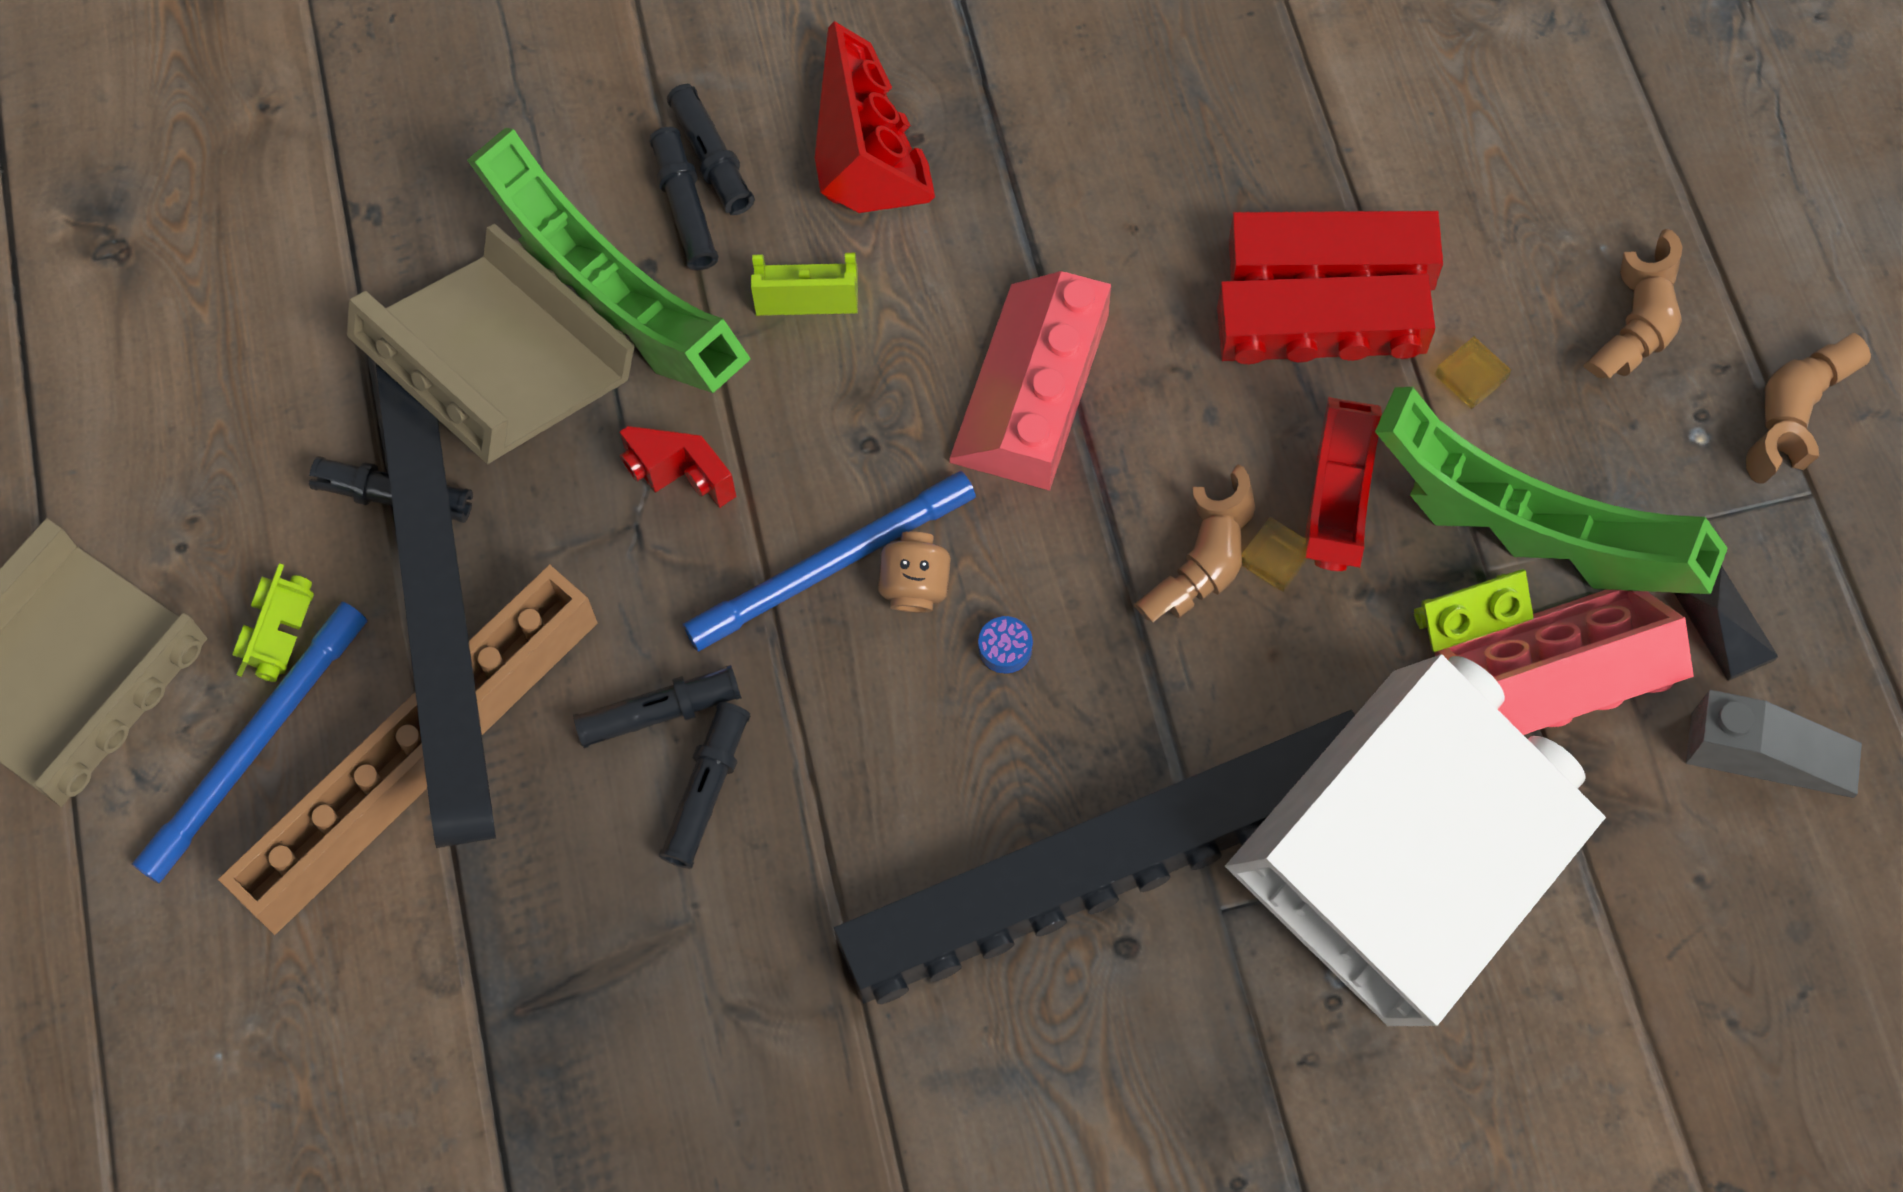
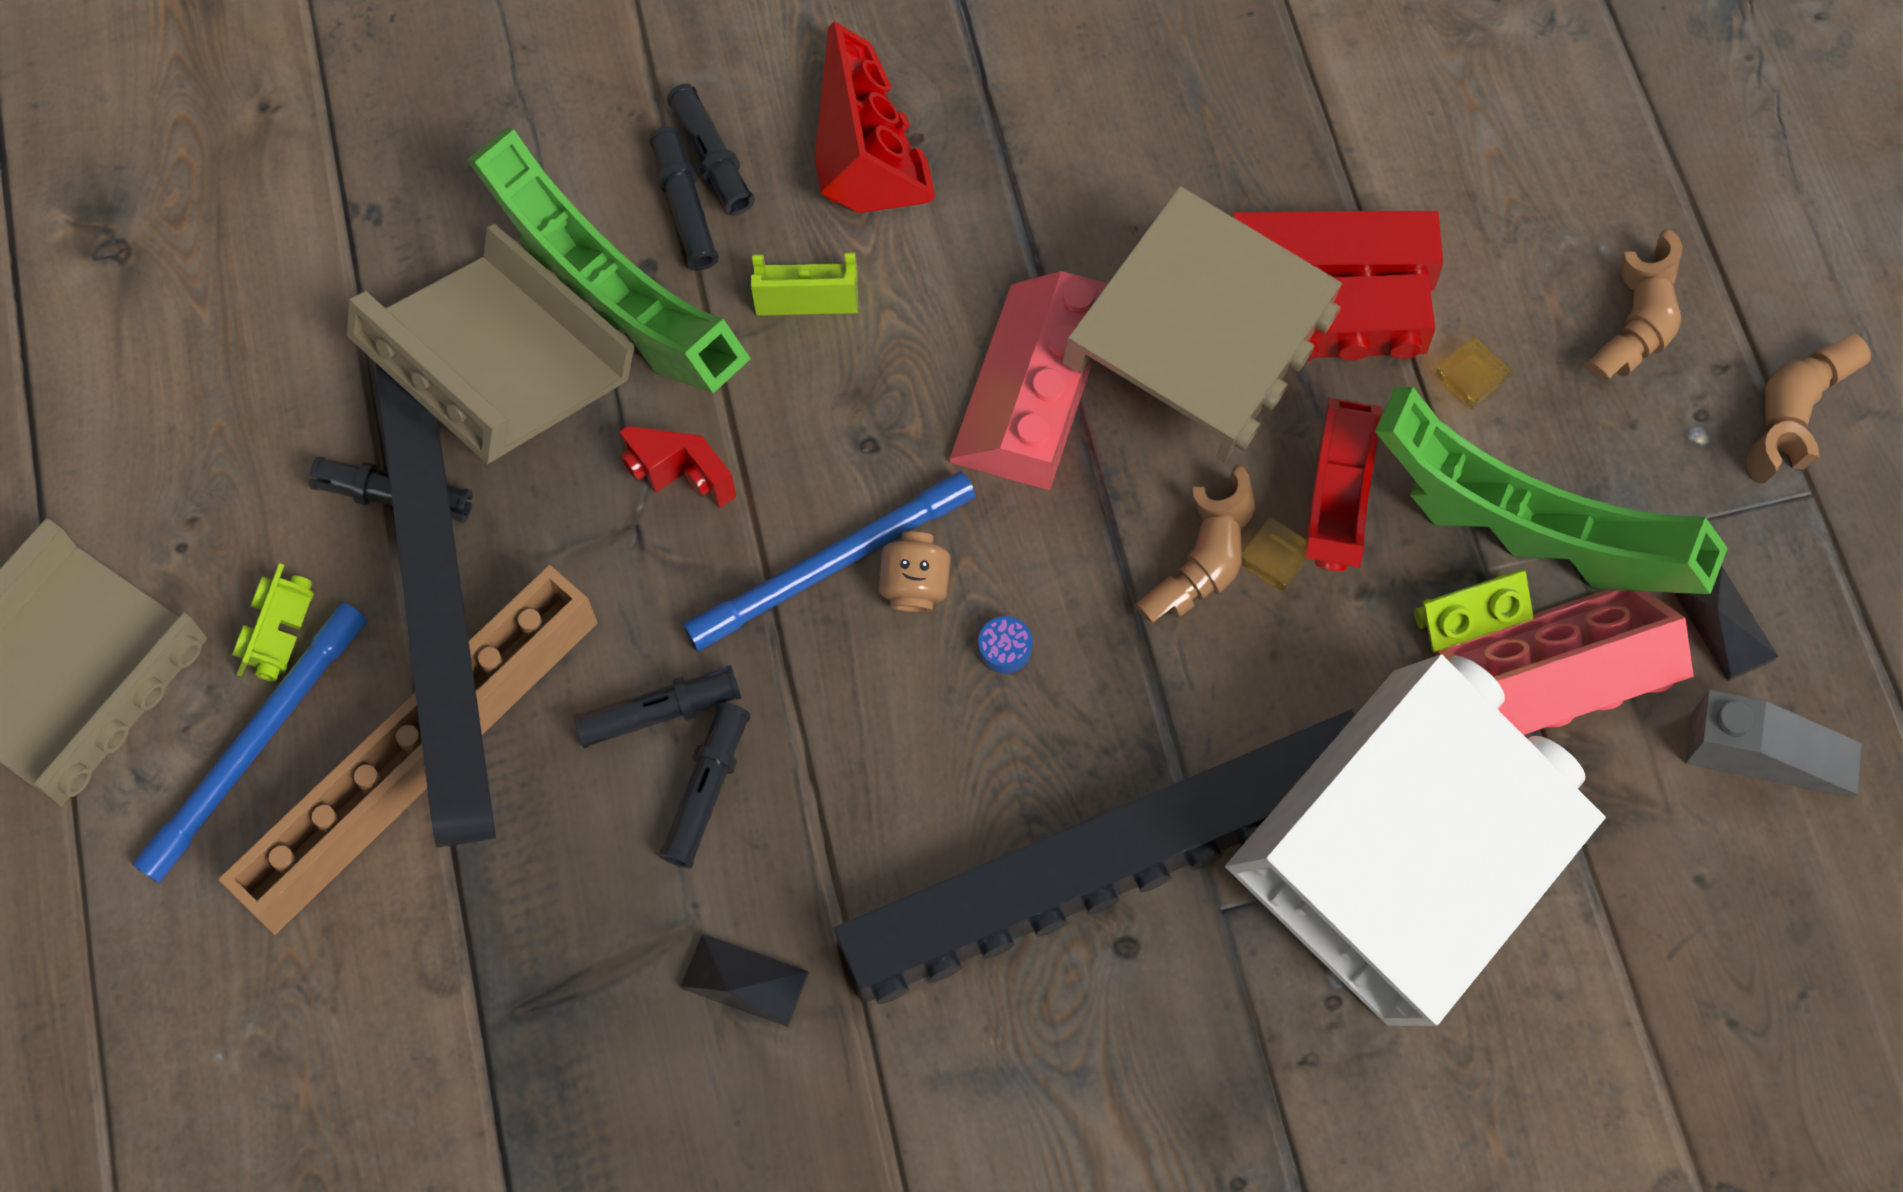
none -> black slope [681,934,809,1027]
none -> dark tan panel [1062,186,1342,463]

